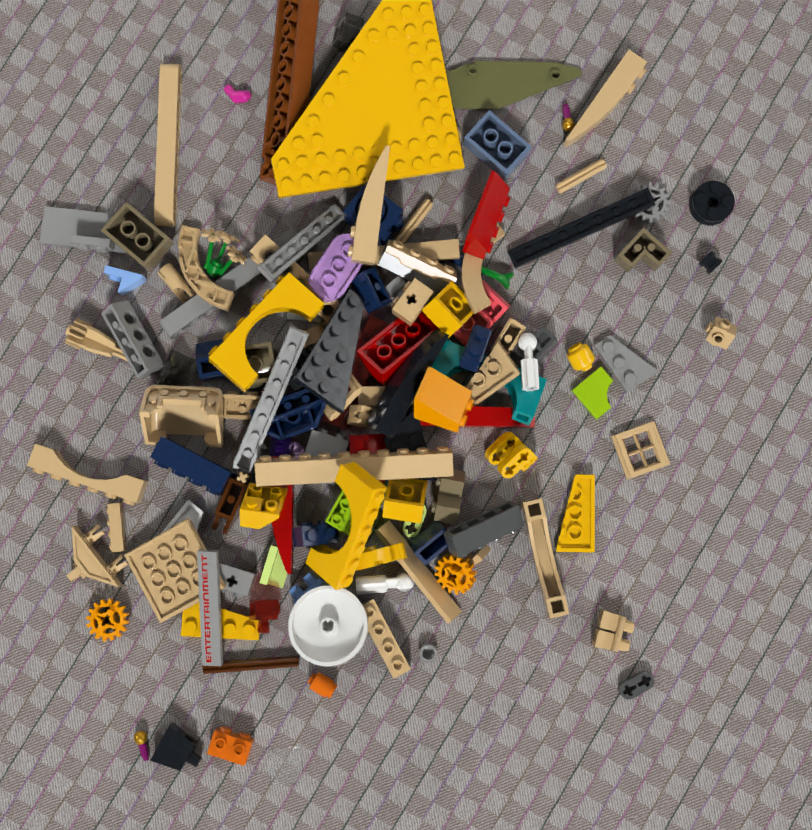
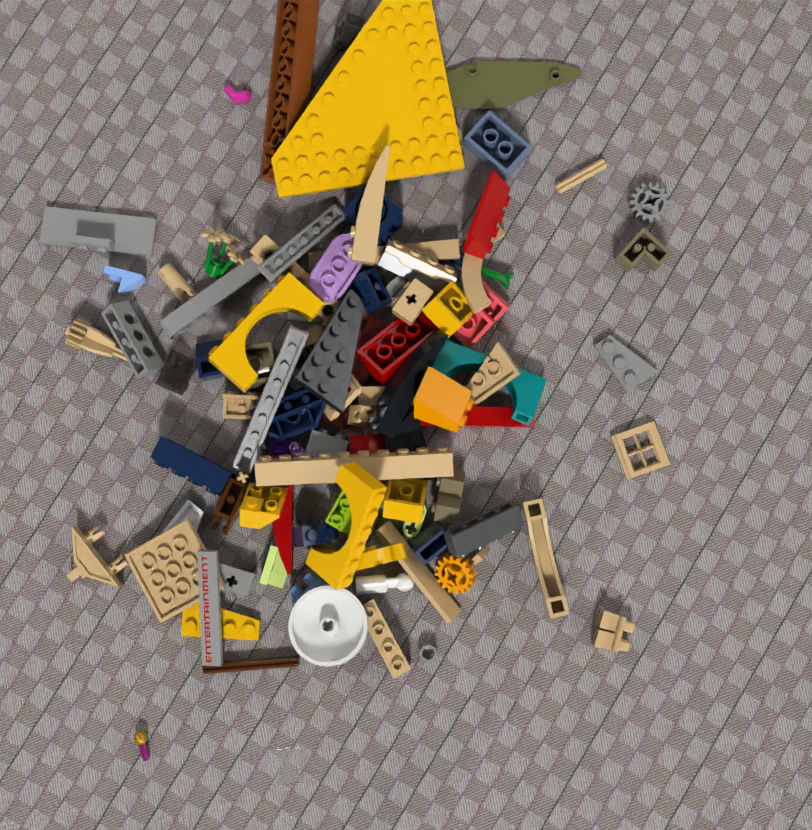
tan arch [27,444,148,506] -> none
light orange gear [86,598,130,642] -> none
dark tan brick [101,202,174,272] -> none
tan piece [106,503,127,552] -> none
tan windscreen [139,385,224,448] -> none
black torso [150,723,202,771] -> none
tan beam [154,64,182,227] -> none
tan tile [178,225,235,312] -> none
orange brick [207,726,254,766] -> none
clear red brick [249,599,280,634] -> none
orange brick [307,671,338,699] -> none
tan axle [394,199,433,244] -> none
dark blue brick [459,324,492,372] -> none
yellow piece [485,431,538,478] -> none
tan brick [489,318,526,355] -> none
black tile [507,188,656,269] -> none
dark grey hinge [517,327,558,365] -> none
white piece [518,333,539,391] -> none
yellow wing [555,474,595,552] -> none
piece [562,104,575,132] -> none
tan slope [564,50,647,147] -> none
yellow head [566,342,595,372] -> none
lime tile [571,367,613,420] -> none
dark grey beam [618,671,655,700] -> none
black wheel [689,181,735,226] -> none
black wheel [698,251,723,274] -> none
tan brick [705,316,737,350] -> none

